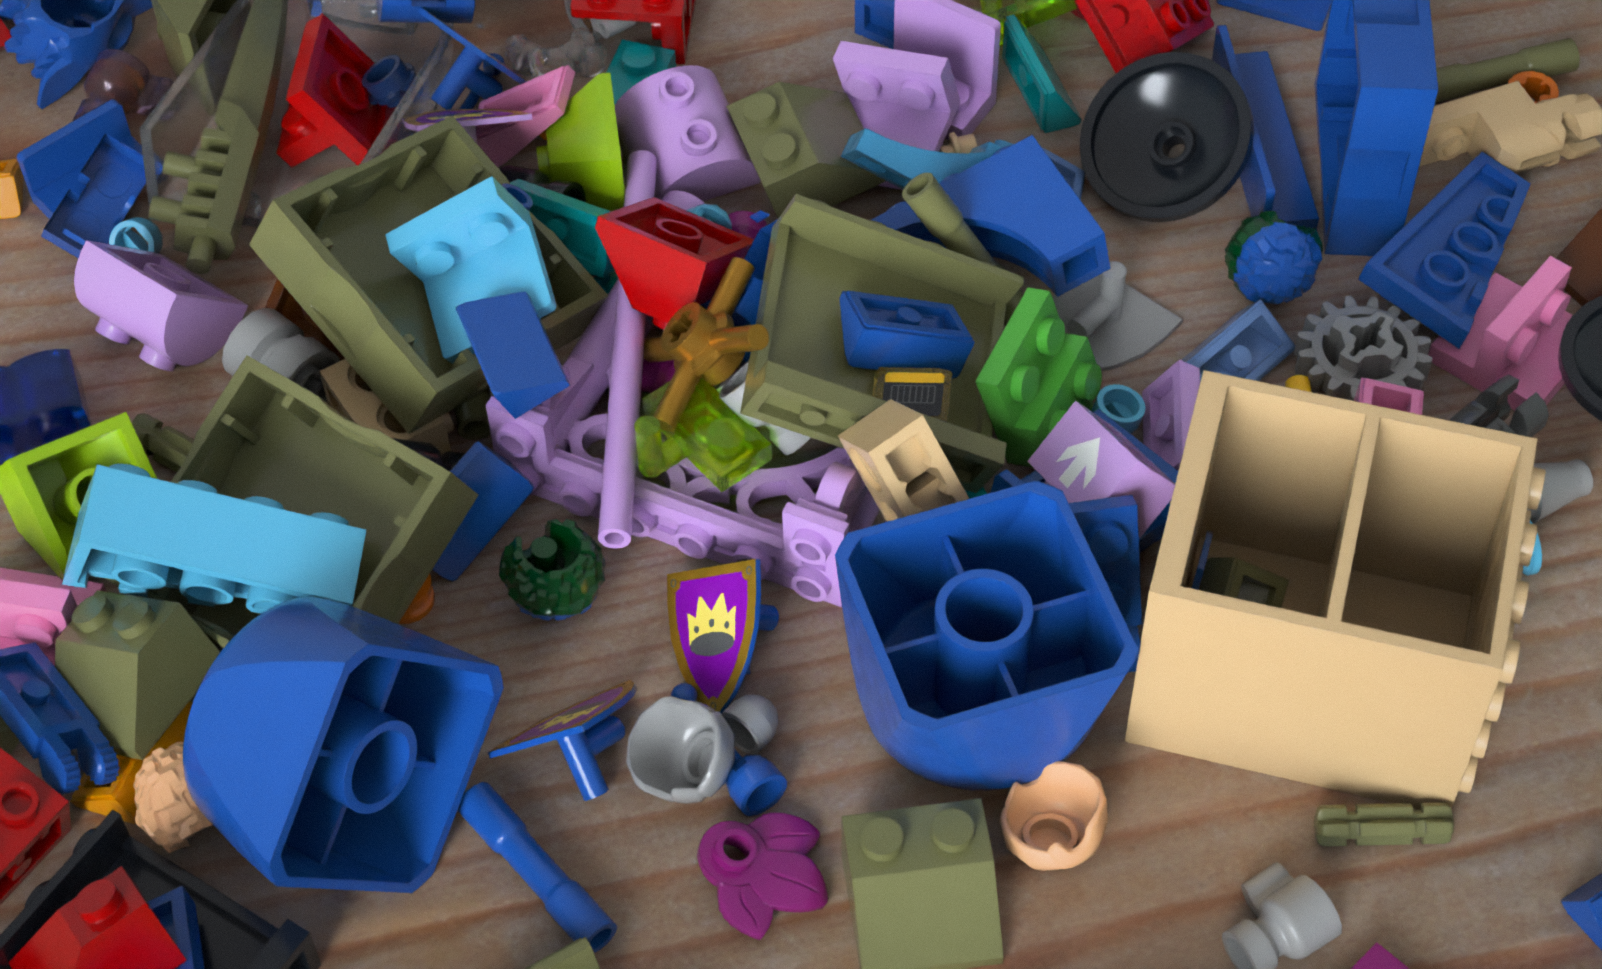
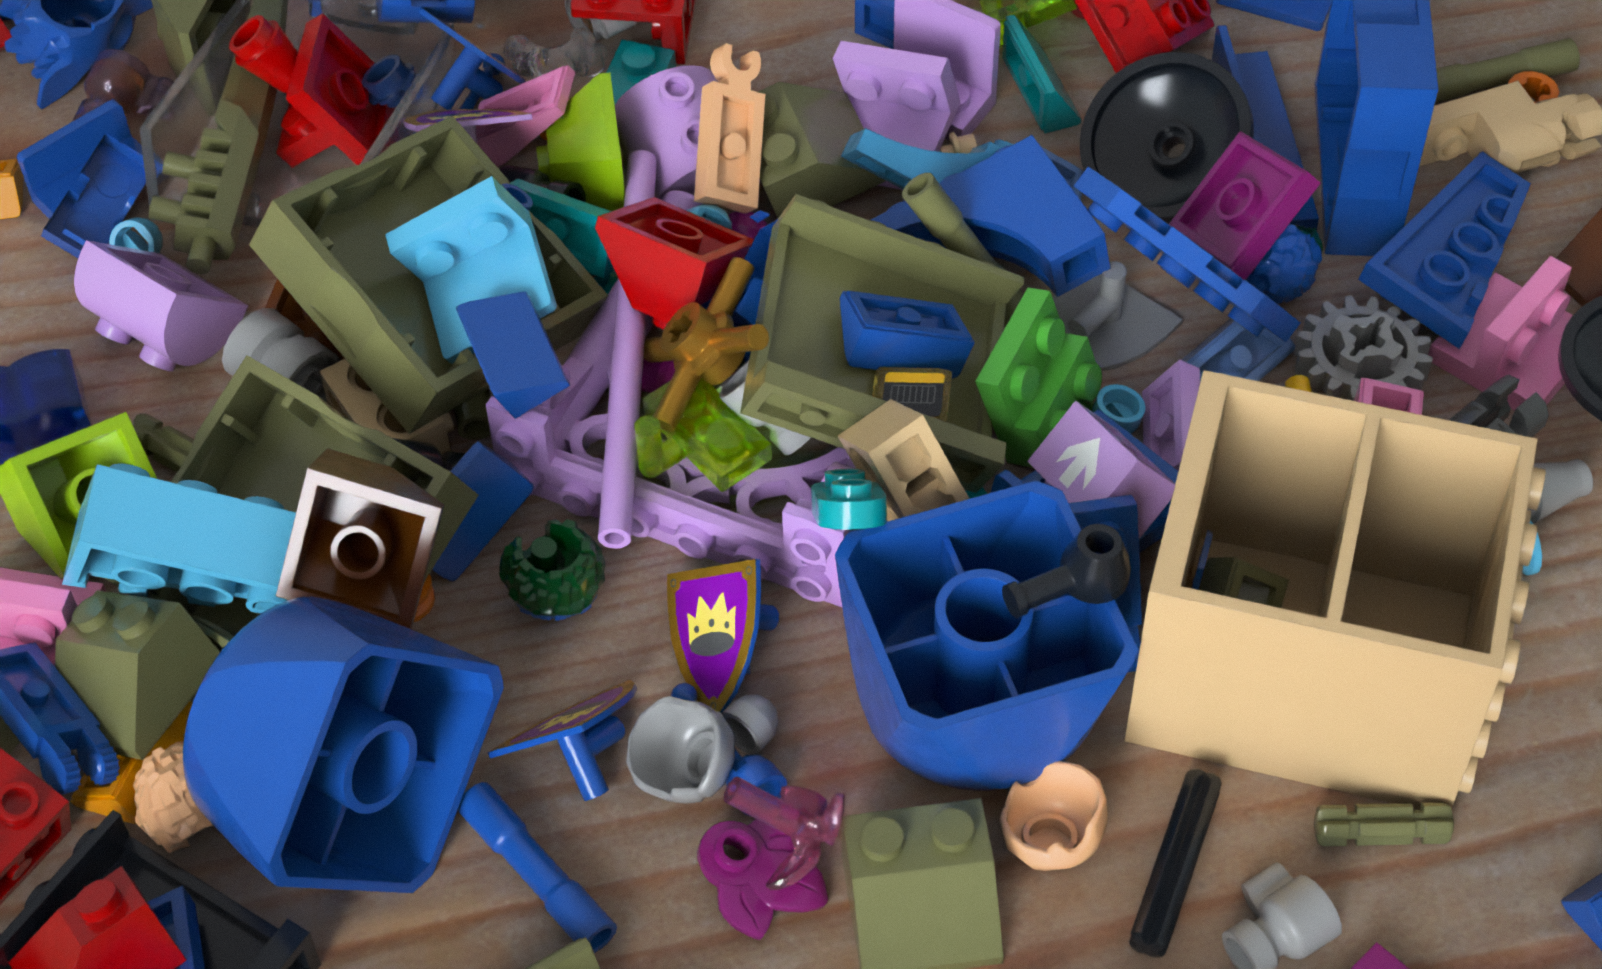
none -> red cone [229,15,298,94]
none -> reddish brown slope [276,448,444,630]
none -> light nougat plate [694,43,765,214]
none -> clear pink plant [723,777,846,890]
none -> teal plate [811,469,887,530]
none -> black bar [1002,524,1131,618]
none -> blue plate [1074,166,1301,343]
none -> black axle [1129,768,1222,958]
none -> magenta tile [1169,131,1321,280]

